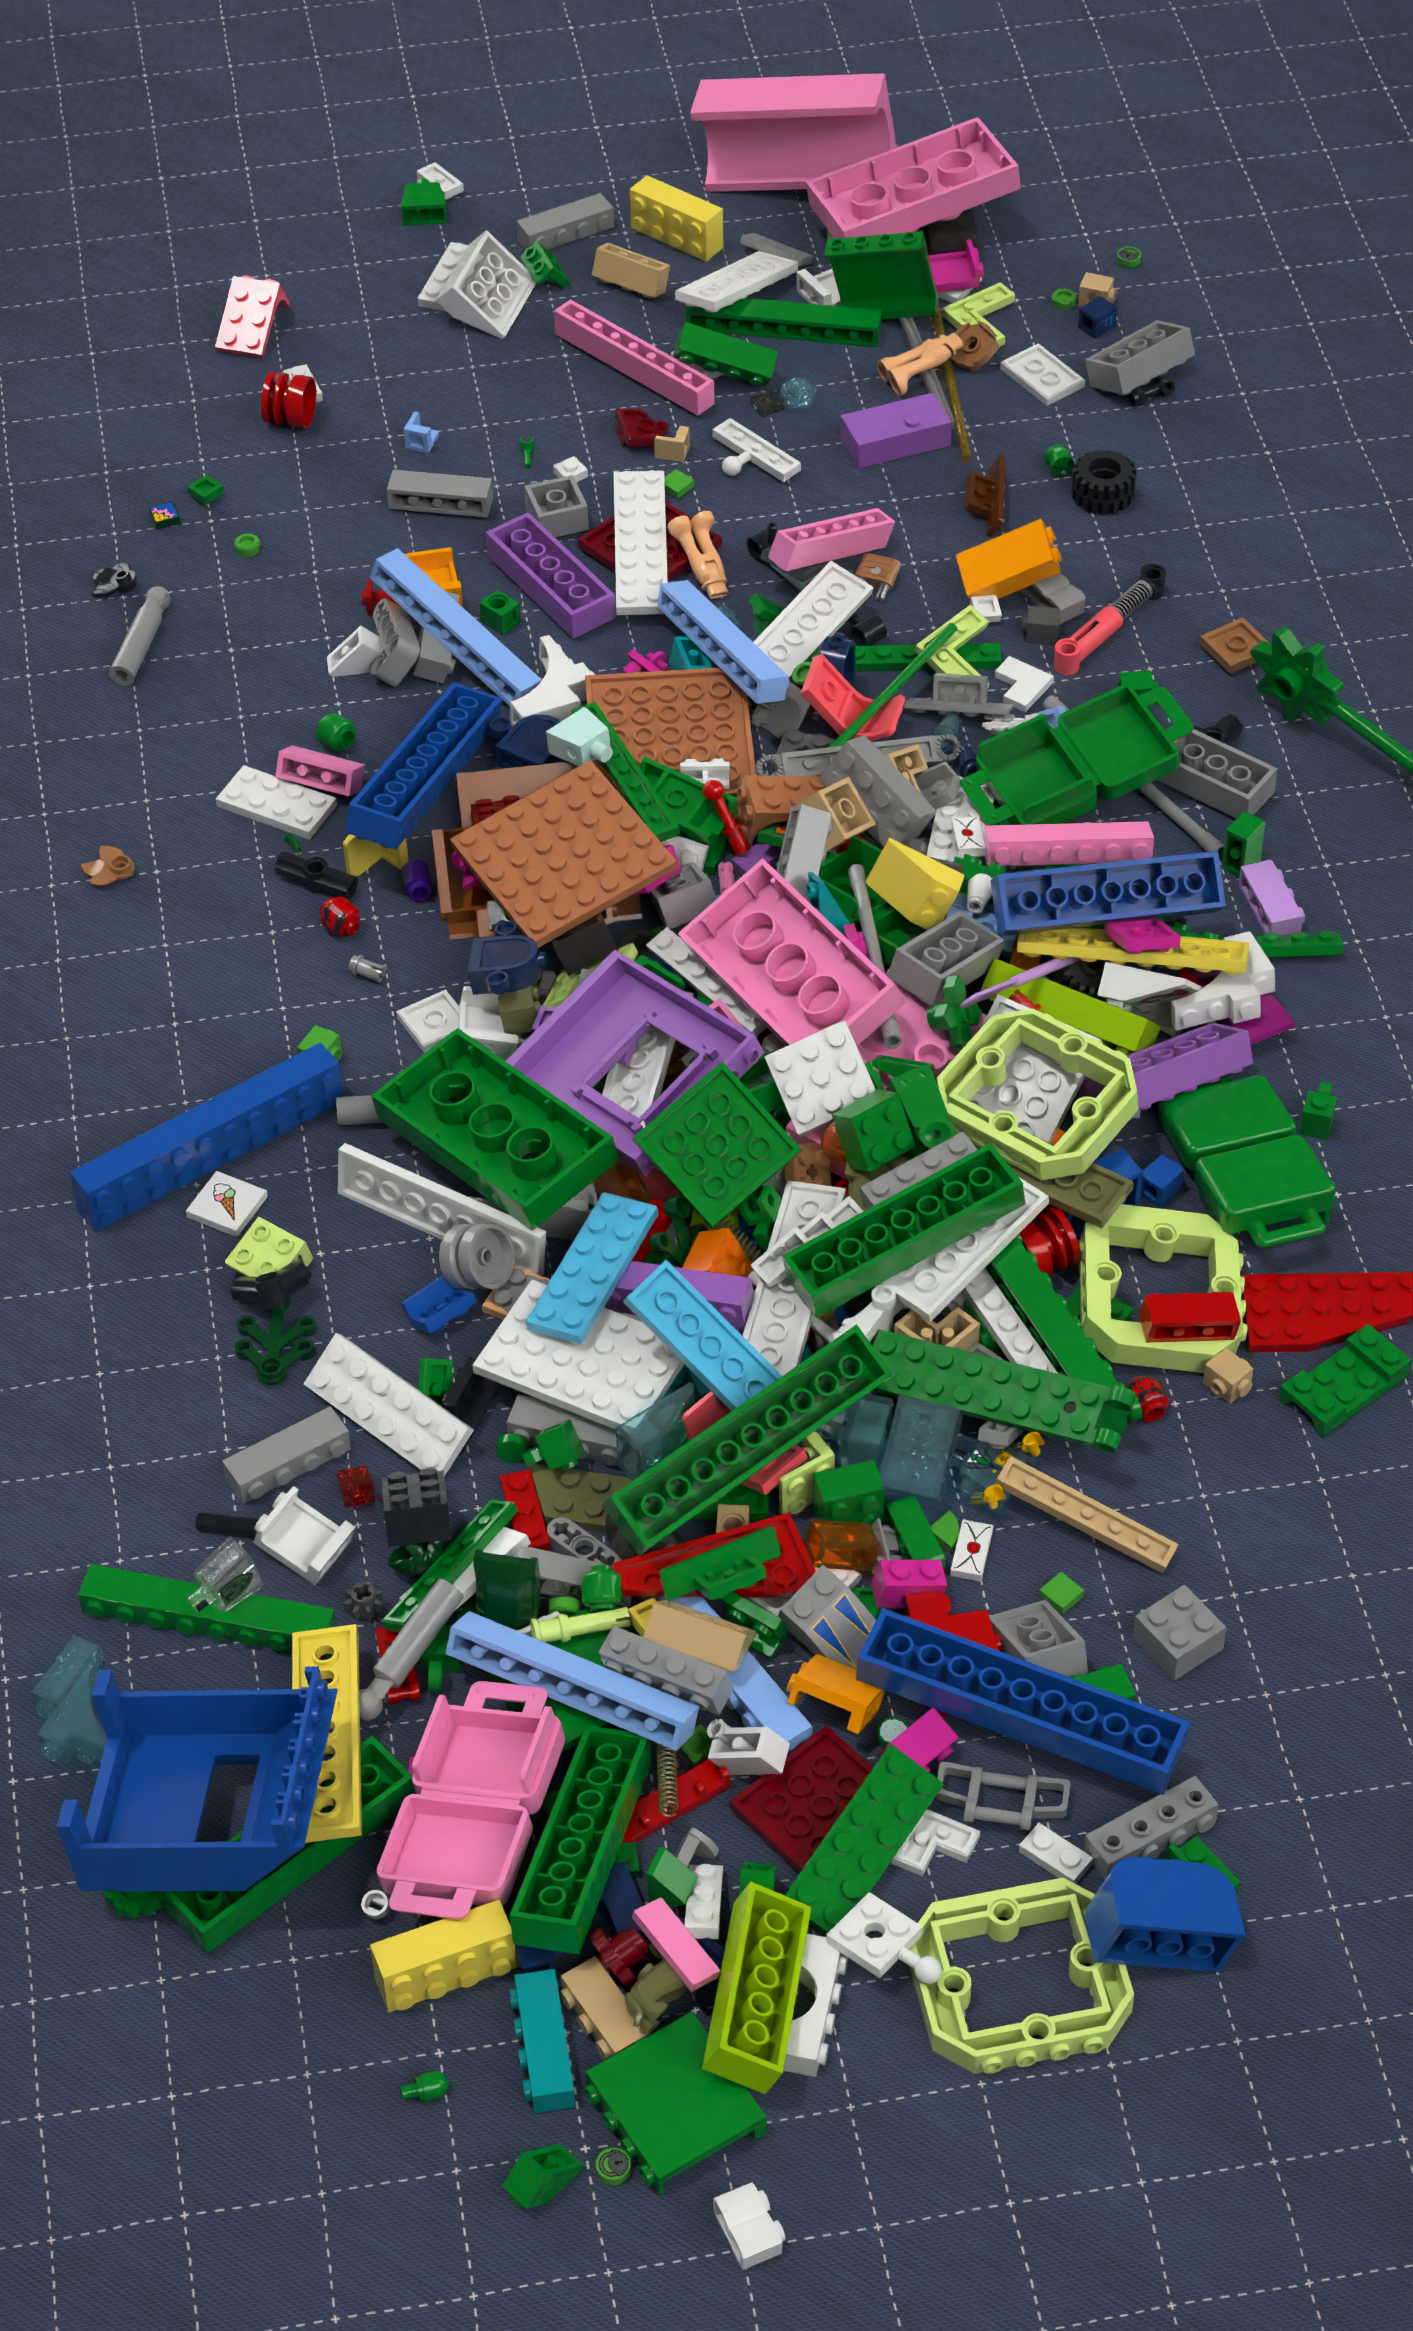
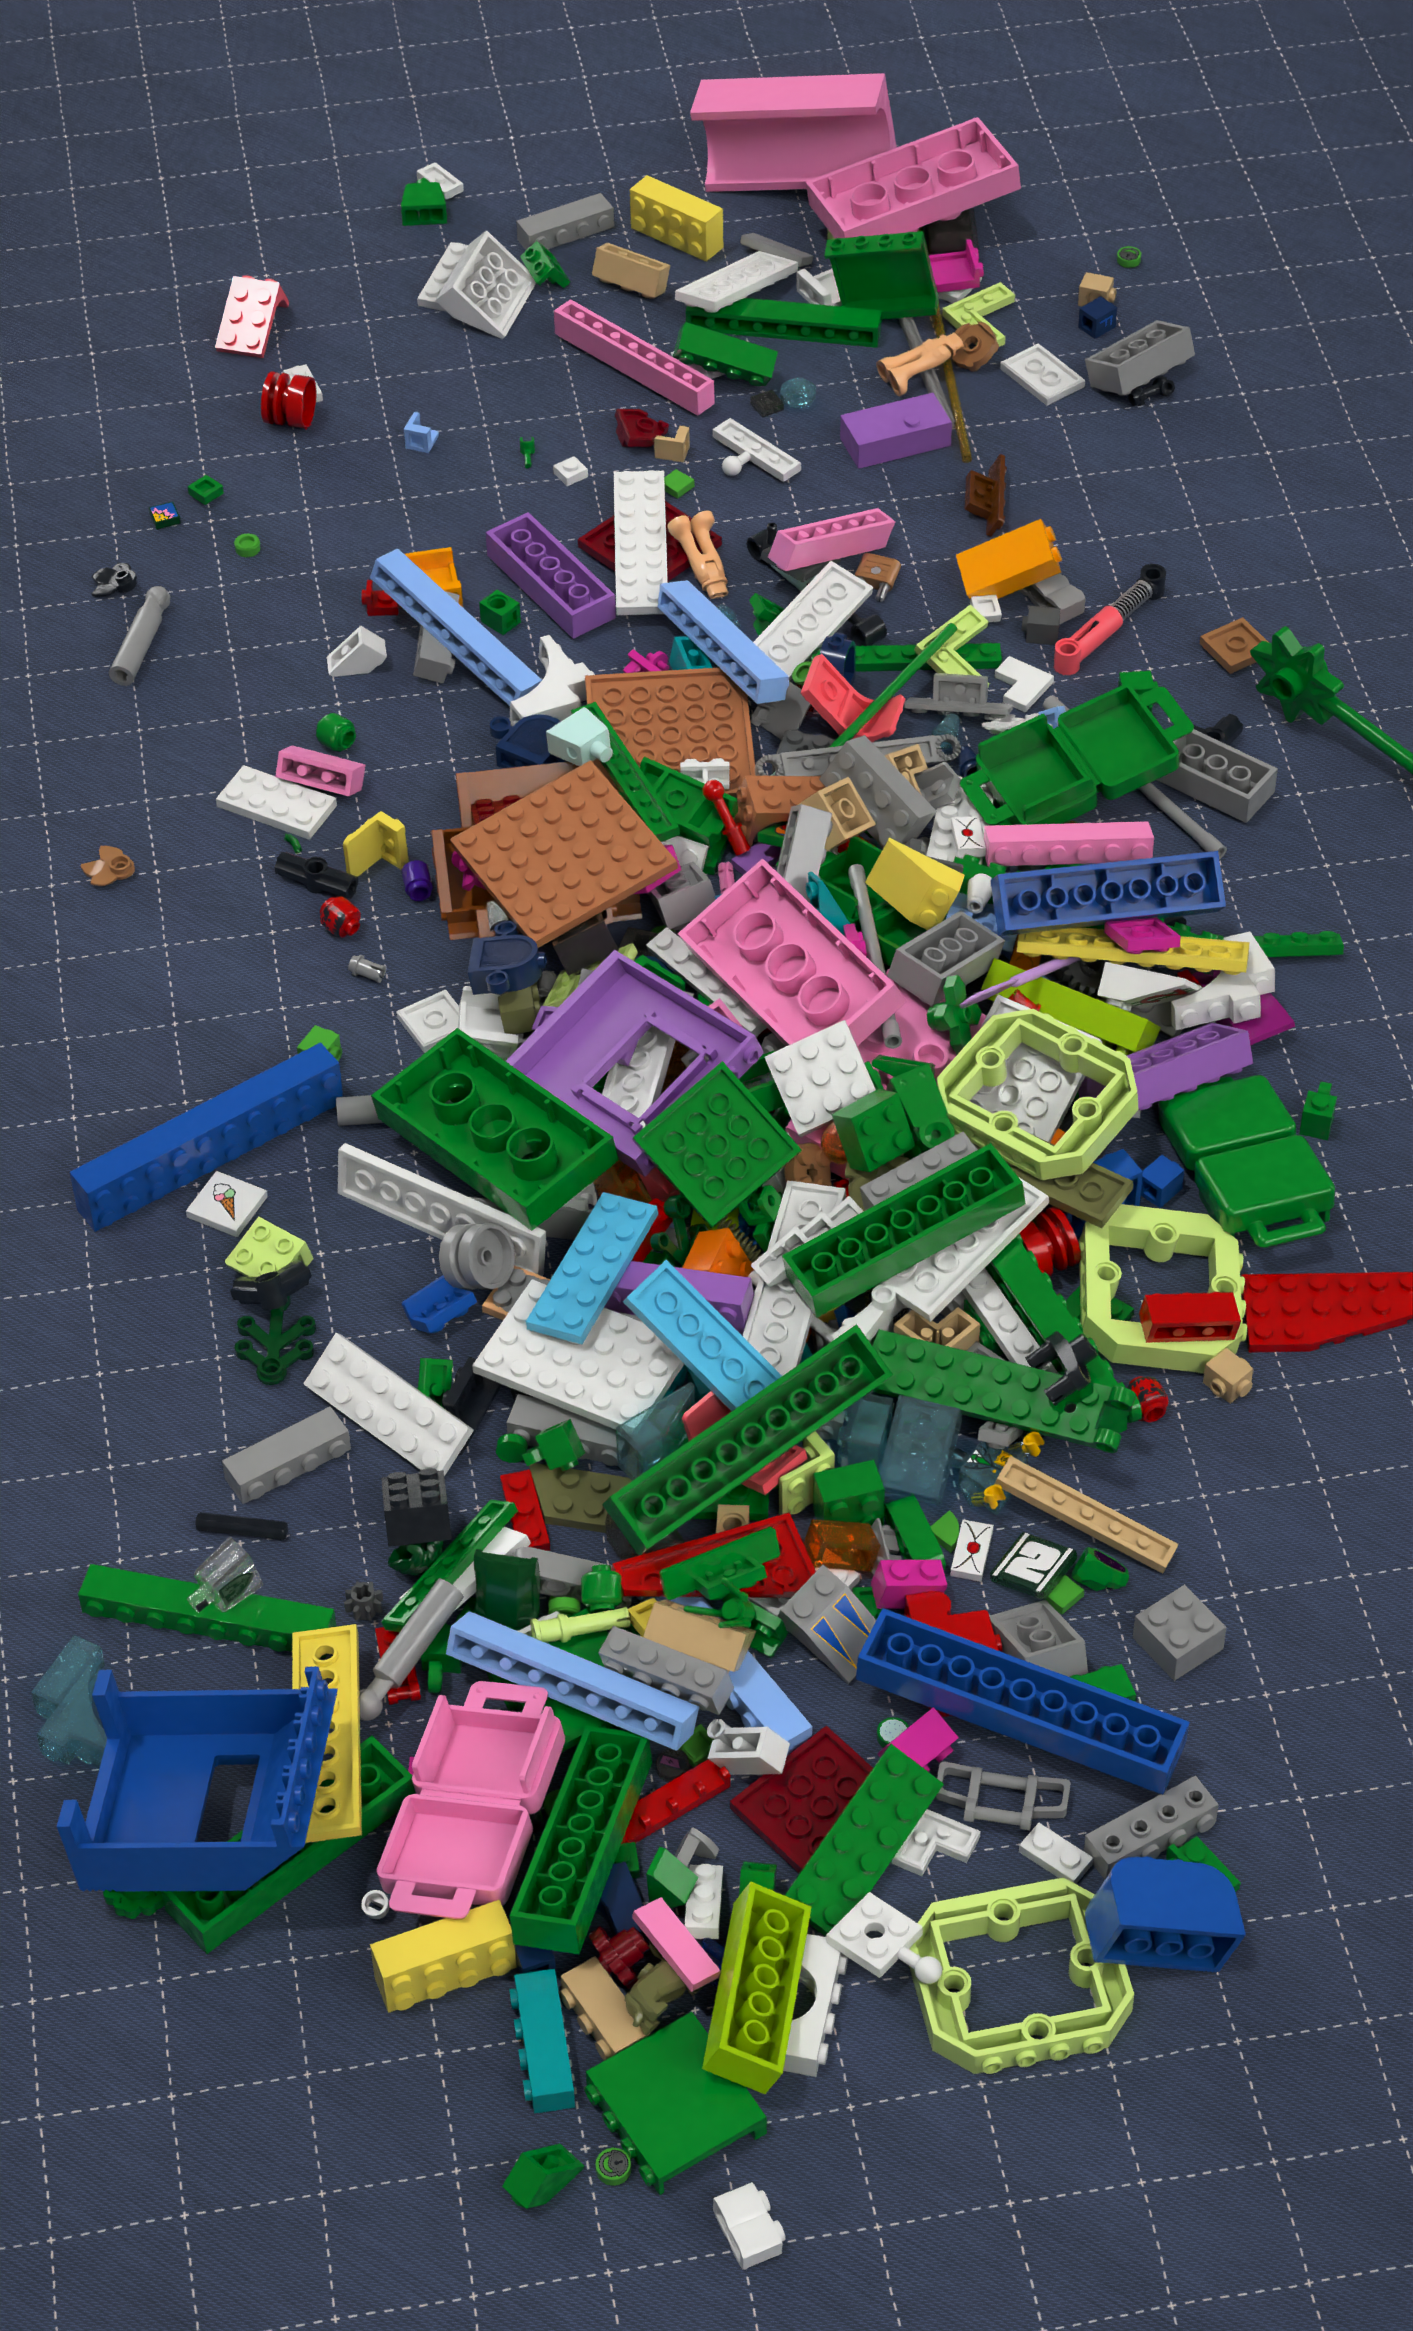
white panel [254,1486,355,1585] -> none
clear red bracket [336,1464,375,1507] -> none
blue brick [345,682,502,850] -> none
light grey beam [370,598,420,687] -> none
light grey brick [387,470,493,518] -> none
green cylinder [400,2071,449,2102] -> none
light grey brick [524,475,589,537] -> none
light grey beam [547,1517,622,1565] -> none
olive piece [656,1743,678,1817] -> none
light orange panel [786,1654,885,1734] -> none
green wheel [1044,444,1075,477] -> none
bright green tile [1052,289,1076,310] -> none
black tyre [1072,450,1137,514] -> none
green brick [1222,812,1266,877] -> none
lavender brick [1239,859,1305,935] -> none
green piece [1279,1324,1412,1438] -> none
none -> green plant [684,1577,755,1628]
none -> tile [989,1532,1078,1601]
none -> black connector [1025,1331,1098,1406]
none -> green rock [1072,1547,1129,1591]

